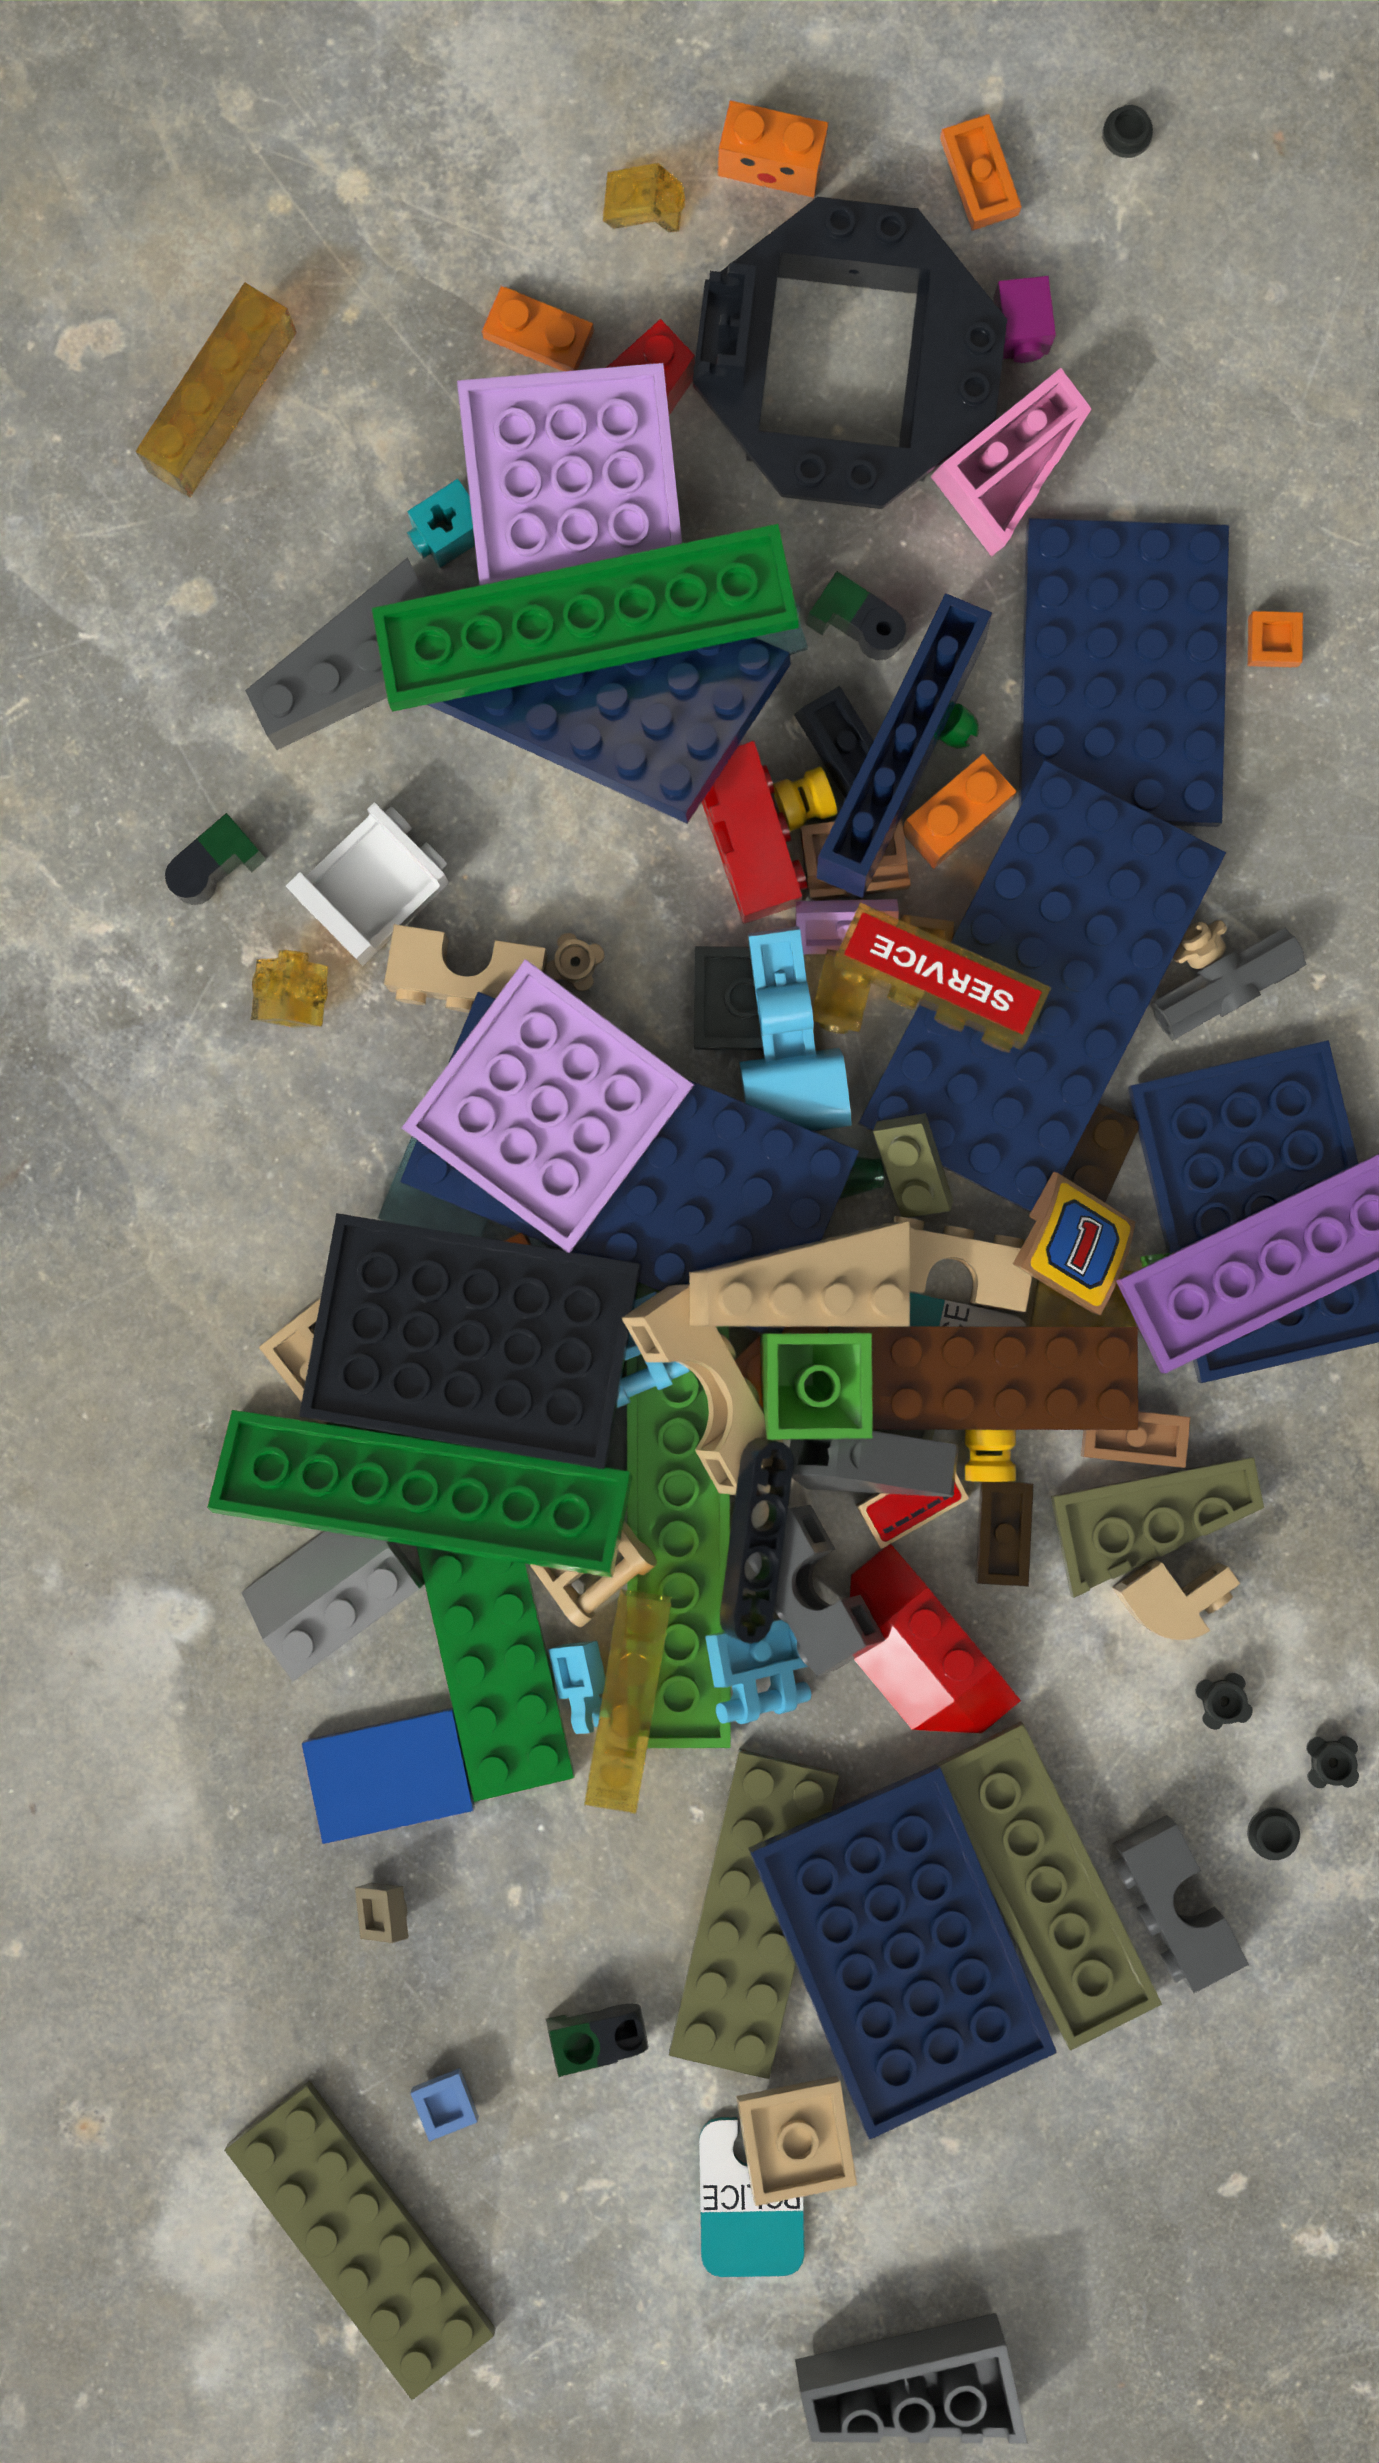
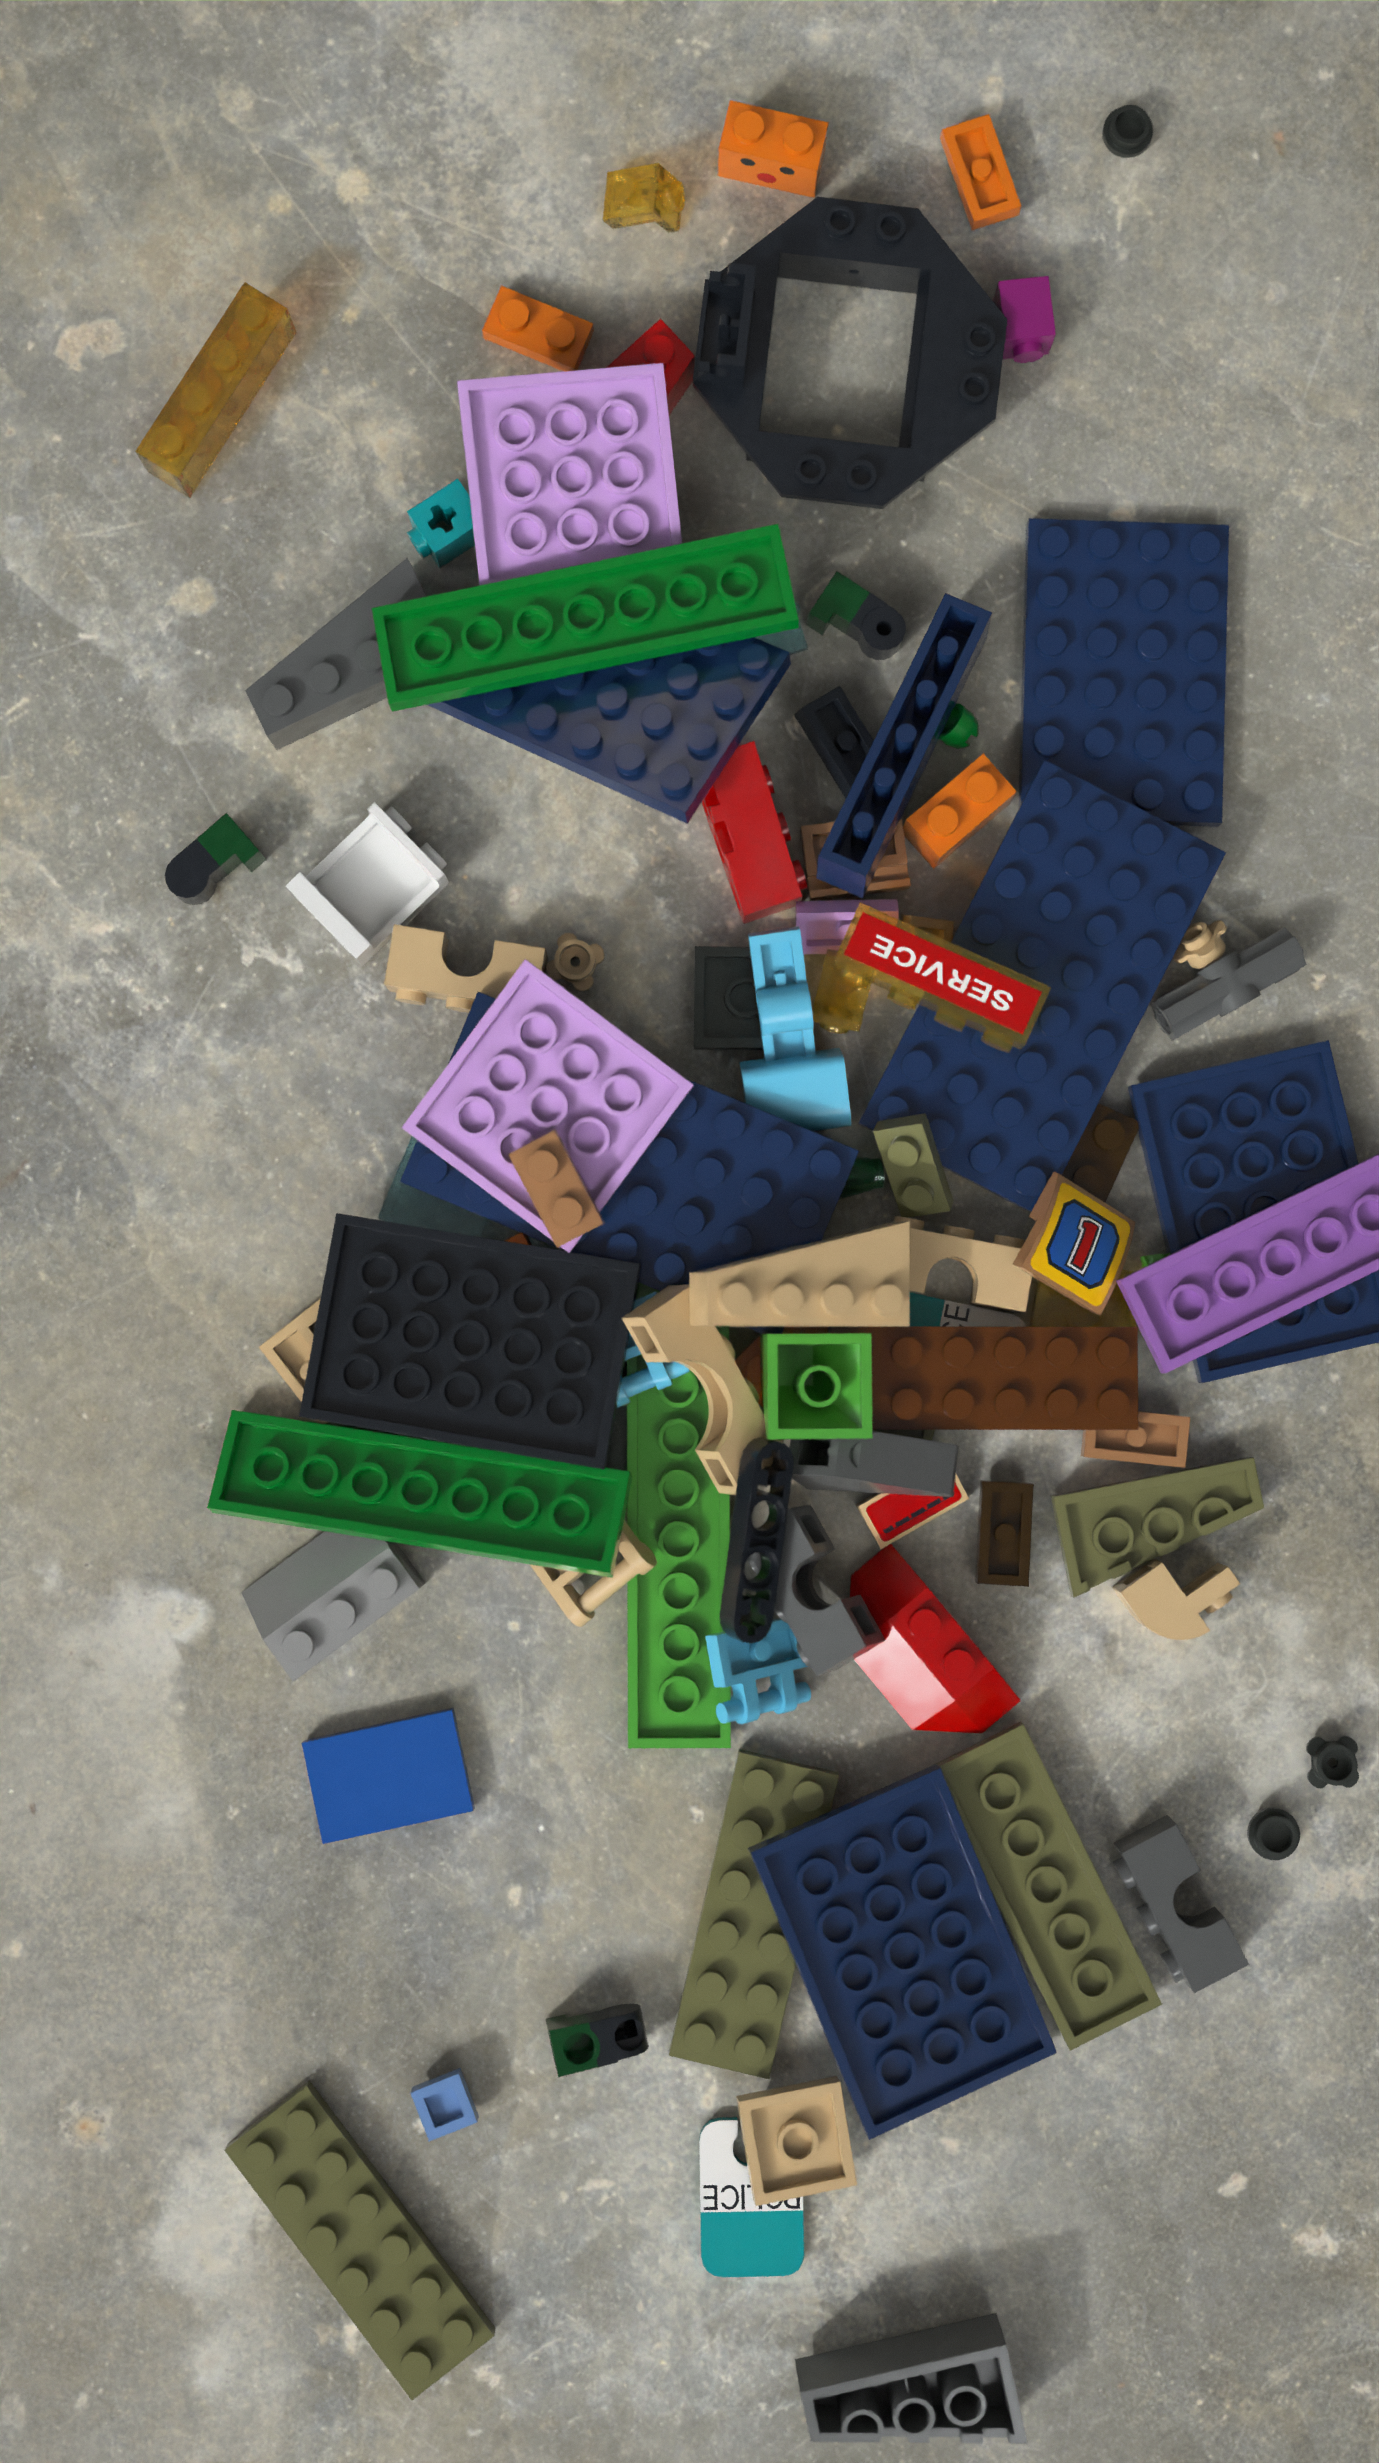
clear yellow brick [251,950,328,1028] -> none
dark tan plate [355,1883,408,1943] -> none
green plate [416,1546,575,1802] -> none
medium azure plate [548,1641,613,1734] -> none
clear yellow arch [584,1589,672,1813] -> none
yellow wheel [773,766,837,832] -> none
bright pink wedge [931,368,1092,557] -> none
yellow wheel [965,1430,1016,1482] -> none
pearl dark grey plate [1195,1672,1253,1730] -> none
orange plate [1248,611,1303,667] -> none
none -> medium nougat plate [508,1130,605,1248]

